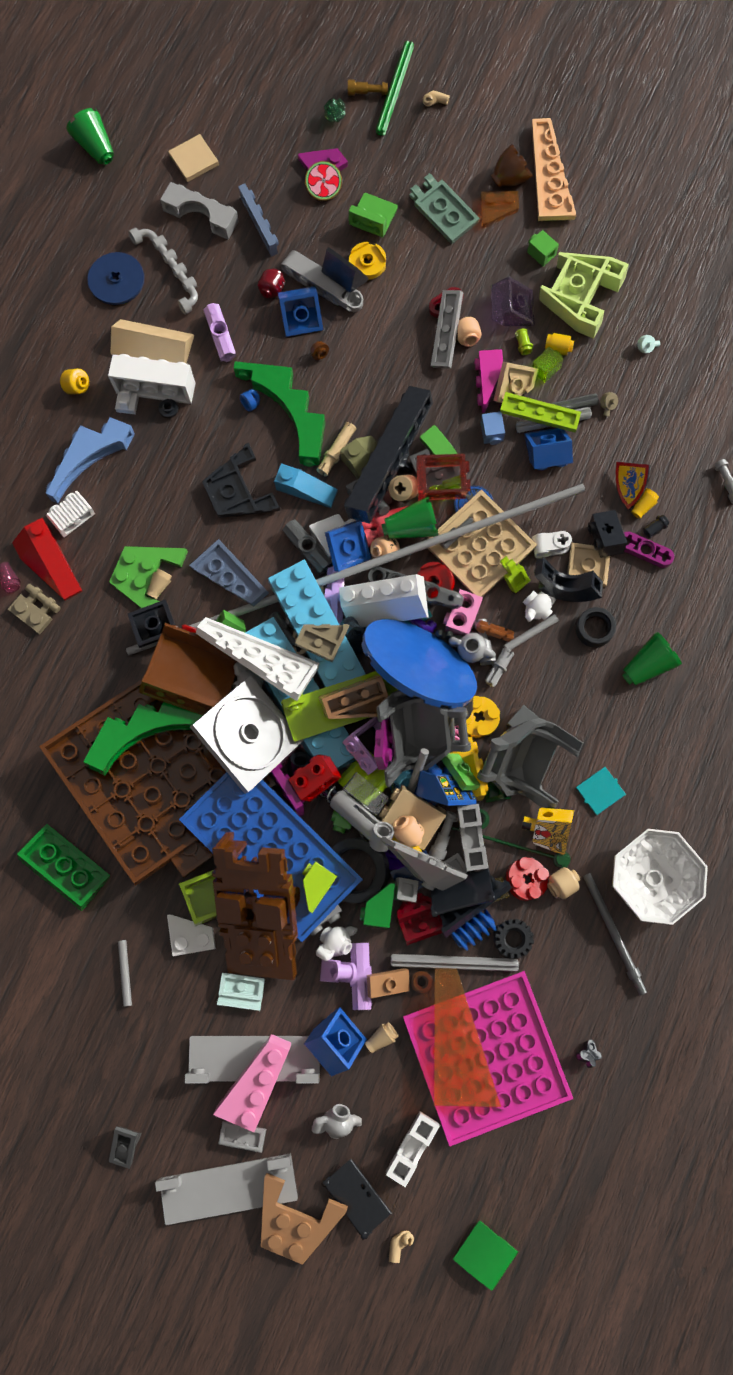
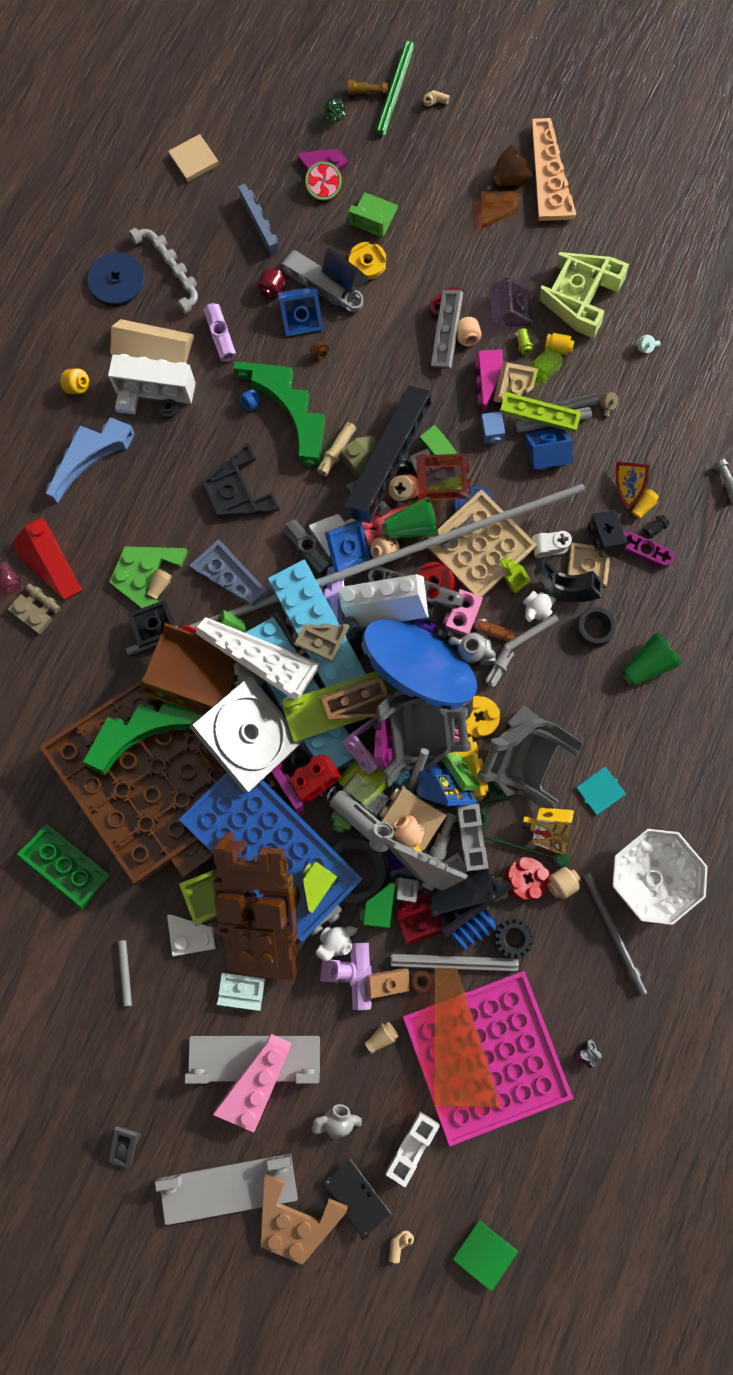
white brick [46,491,95,537] -> none
green cone [66,108,114,165] -> none
light grey arch [160,182,239,240] -> none
light grey plate [218,1120,267,1153] -> none
dark azure slope [274,464,338,508] -> none
blue slope [304,1007,367,1076] -> none
sand green tile [409,173,480,245] -> none
bright green brick [527,230,559,267] -> none

